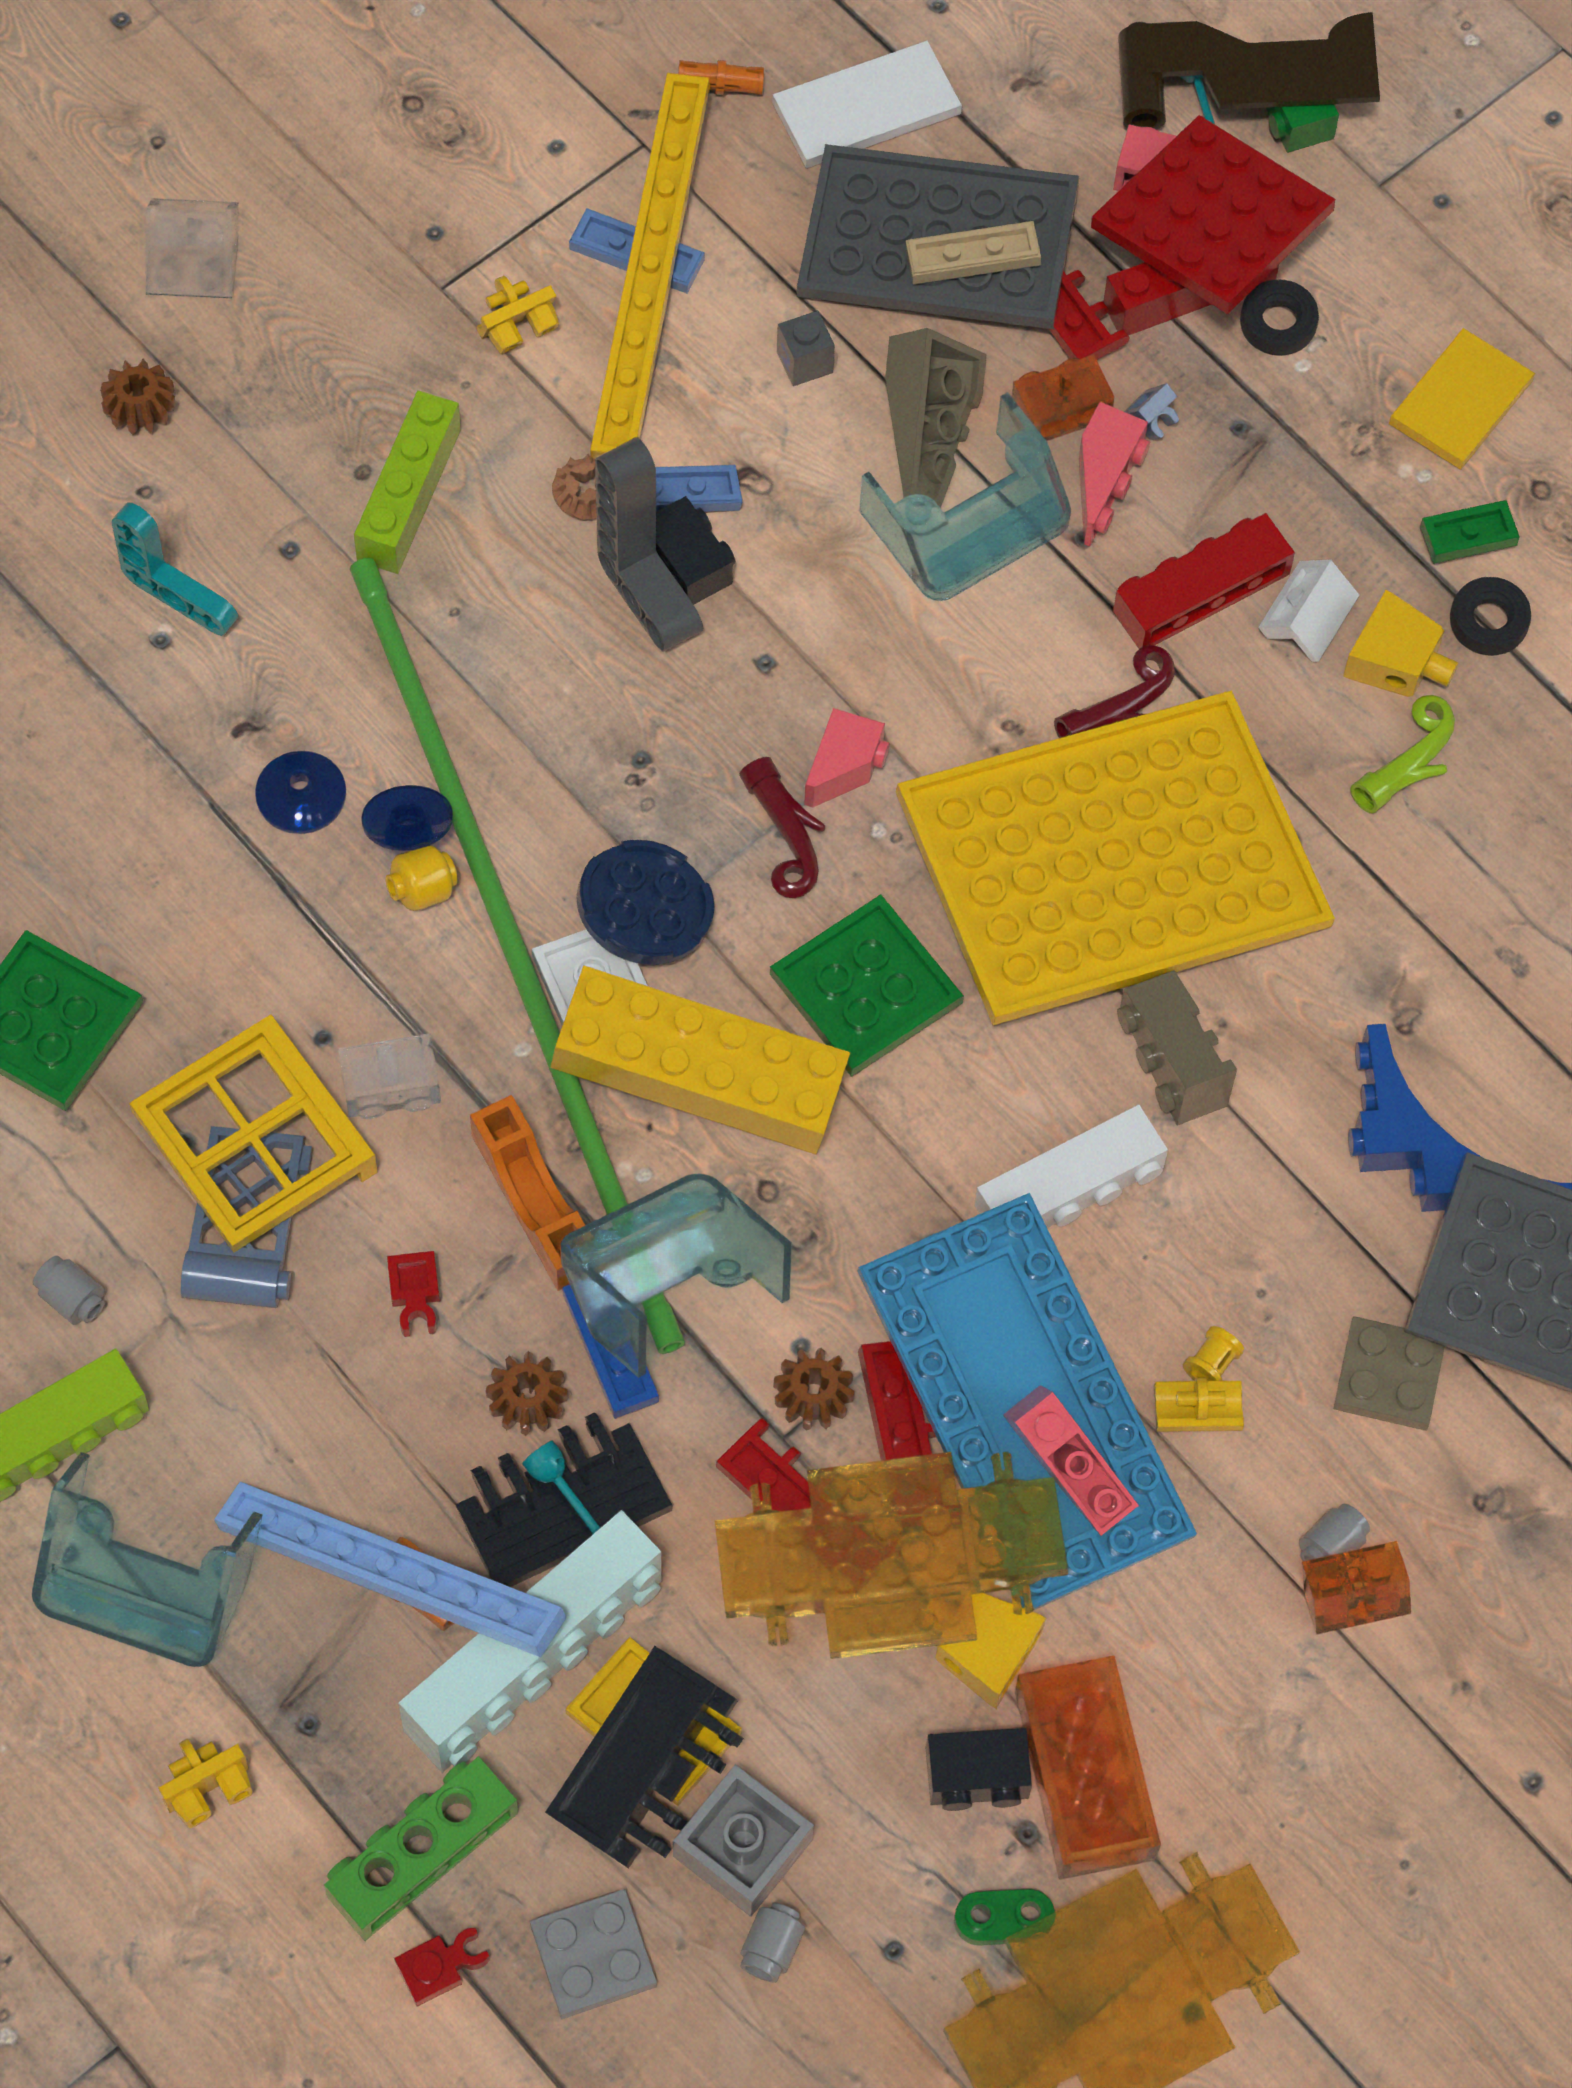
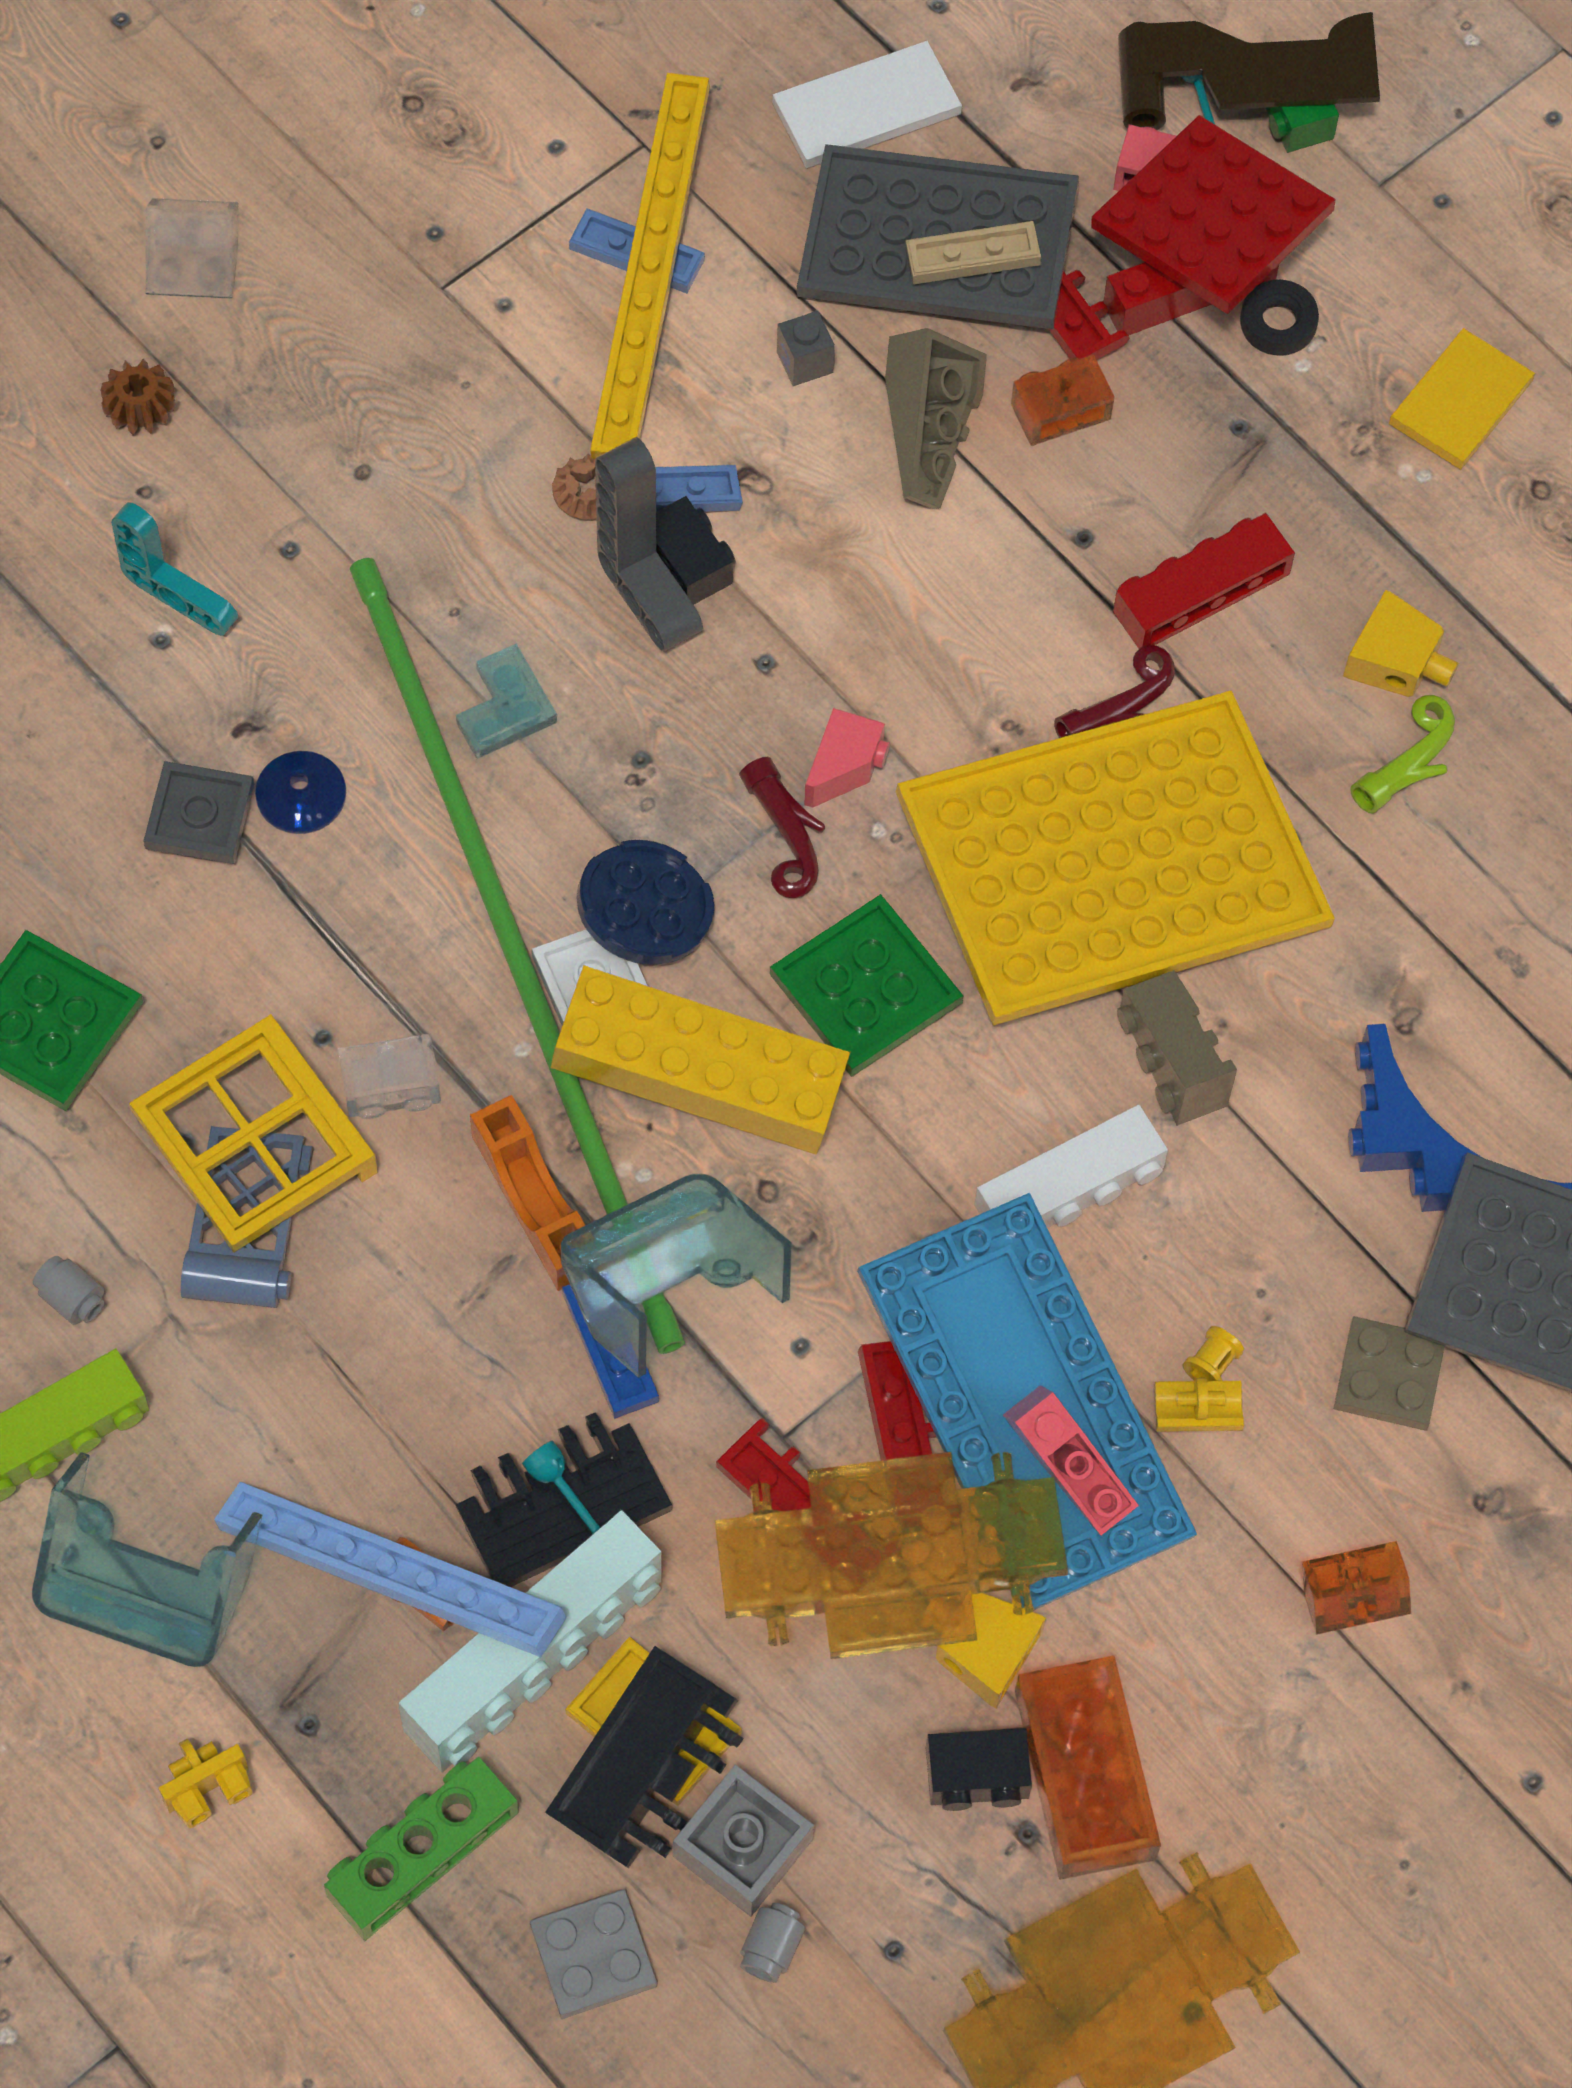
lime brick [354,390,461,574] -> none
clear blue dish [361,785,453,851] -> none
yellow head [385,845,457,911] -> none
red plate [387,1251,440,1337] -> none
red plate [394,1928,490,2007] -> none
yellow hips [476,276,559,354] -> none
dark orange gear [486,1351,568,1436] -> none
orange pin [678,60,764,95] -> none
dark orange gear [773,1347,854,1431] -> none
clear light blue windscreen [859,392,1071,601] -> none
green plate [954,1889,1055,1946] -> none
coral slope [1079,402,1151,546] -> none
sand blue tile [1124,383,1179,440] -> none
white panel [1258,560,1359,662] -> none
light grey brick [1299,1504,1370,1575] -> none
green plate [1420,500,1520,564] -> none
black tyre [1450,577,1531,656] -> none
none -> dark grey plate [143,761,255,864]
none -> clear light blue plate [456,643,557,759]

